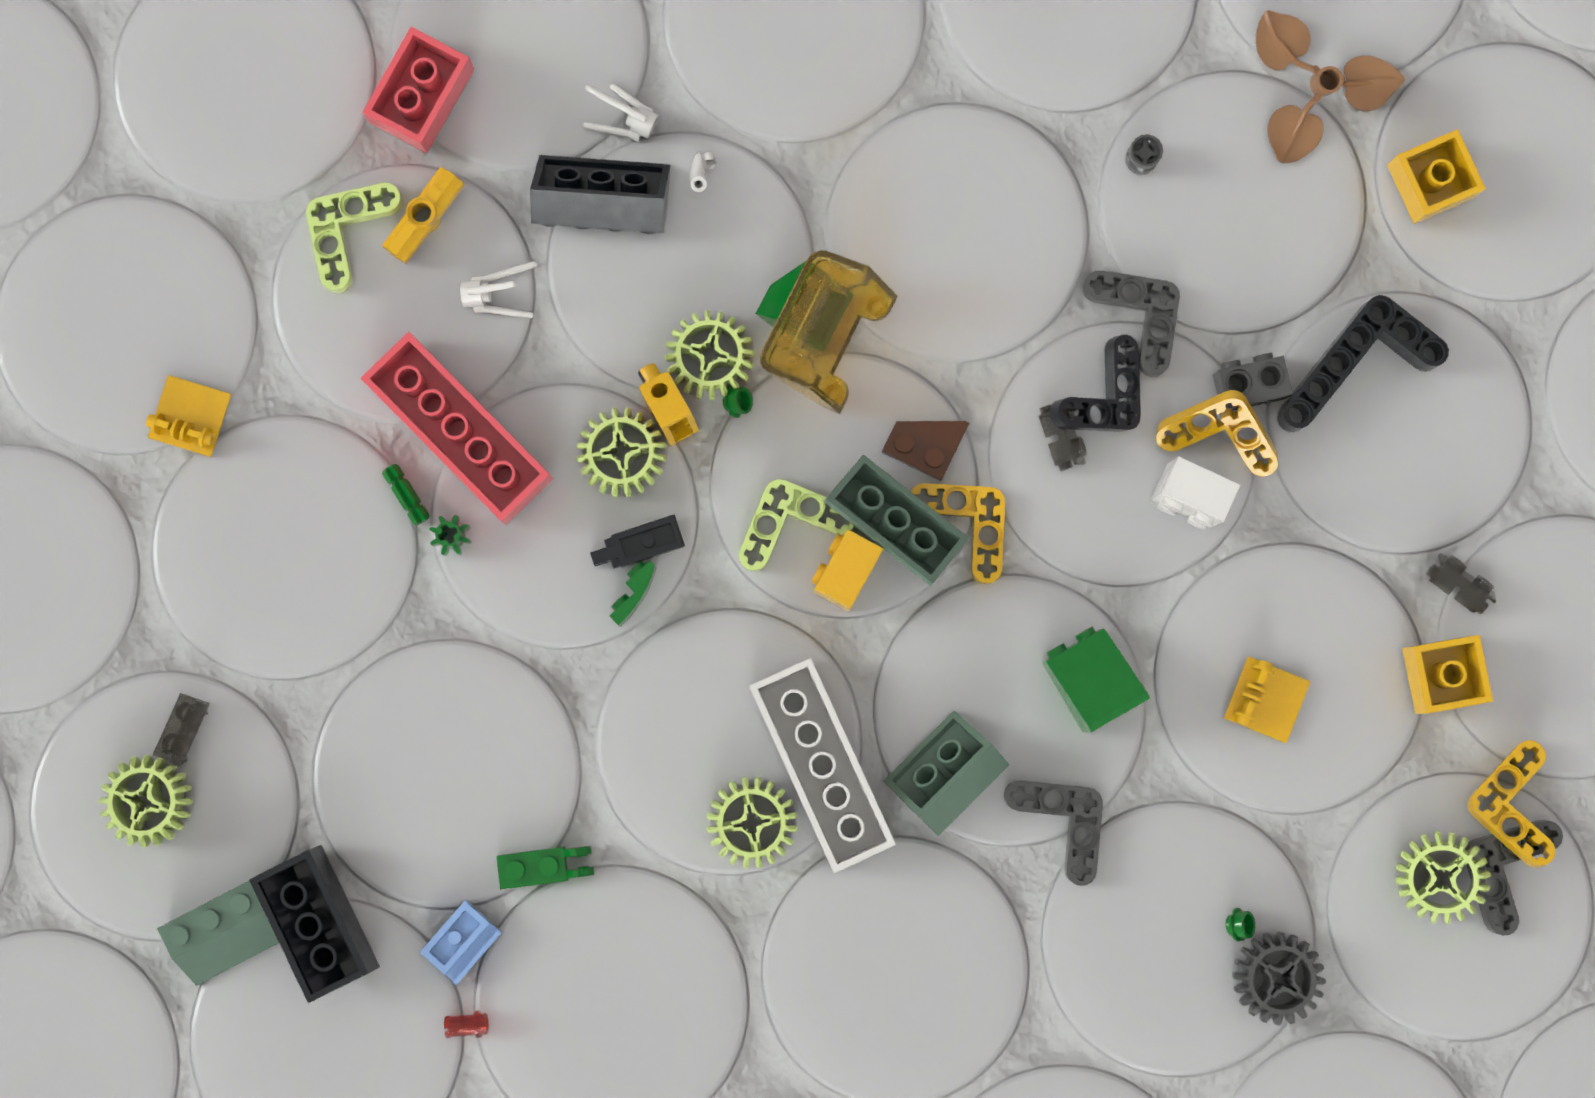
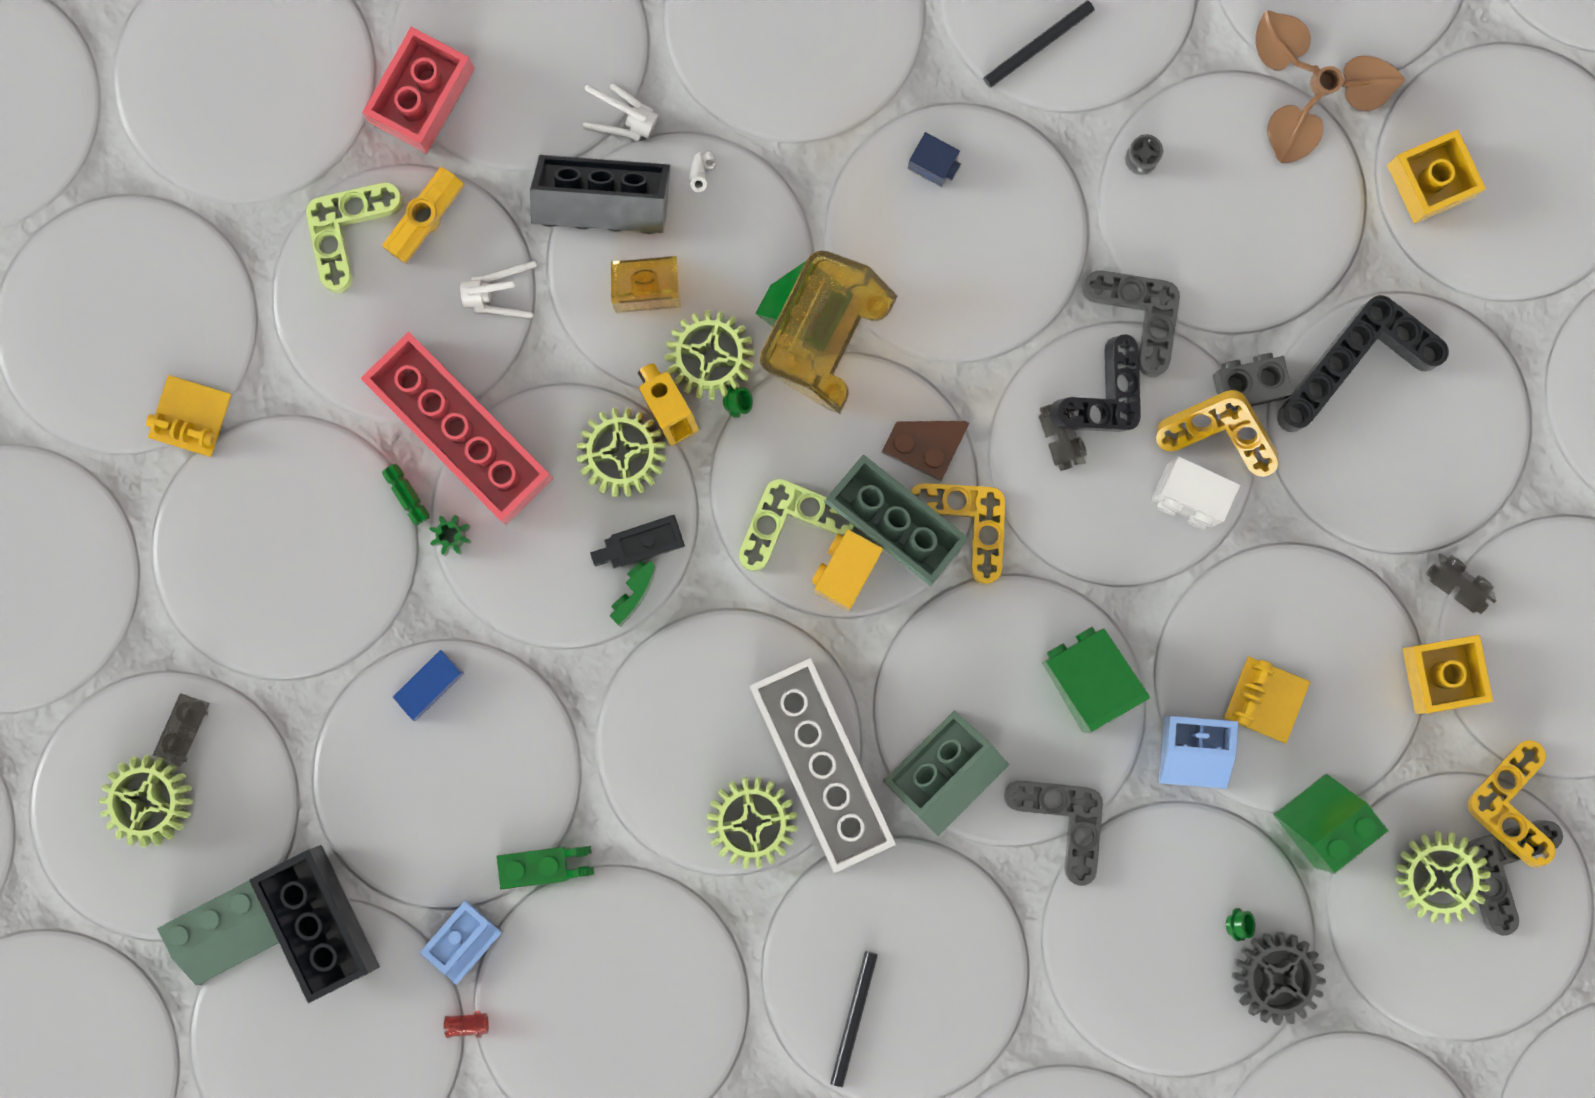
none -> blue slope [393,650,464,721]
none -> clear yellow slope [611,256,681,313]
none -> black bar [830,951,878,1087]
none -> dark blue brick [907,132,962,187]
none -> black bar [983,0,1095,88]
none -> light blue slope [1159,716,1238,789]
none -> green slope [1273,774,1389,874]

